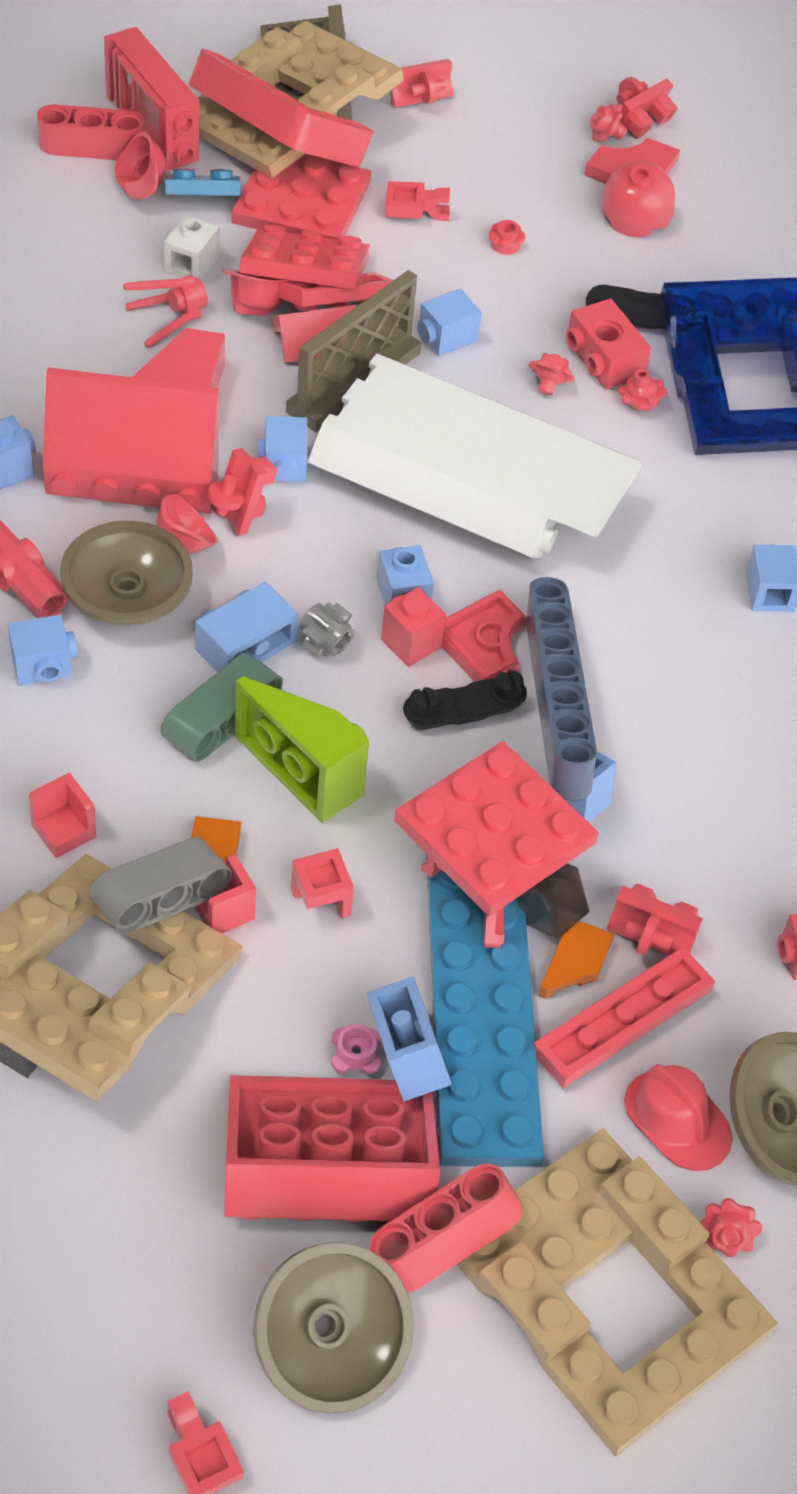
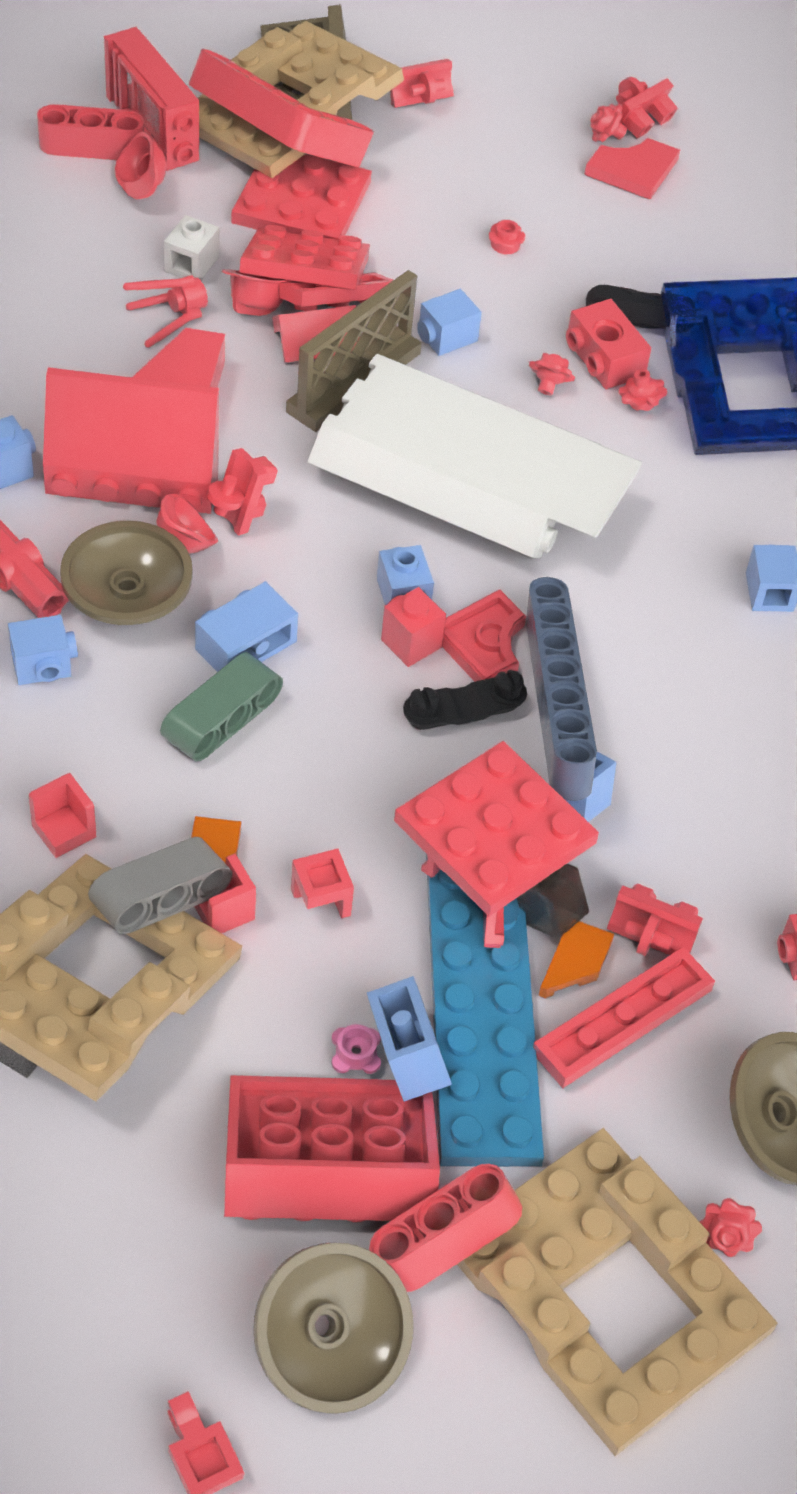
dark azure plate [165,168,240,196] -> none
lime slope [235,676,369,823] -> none
light blue brick [257,416,307,482] -> none
light grey gear [300,602,354,657] -> none
coral plate [385,181,450,221] -> none
coral cylinder [602,161,676,237] -> none
coral piece [624,1064,732,1171] -> none

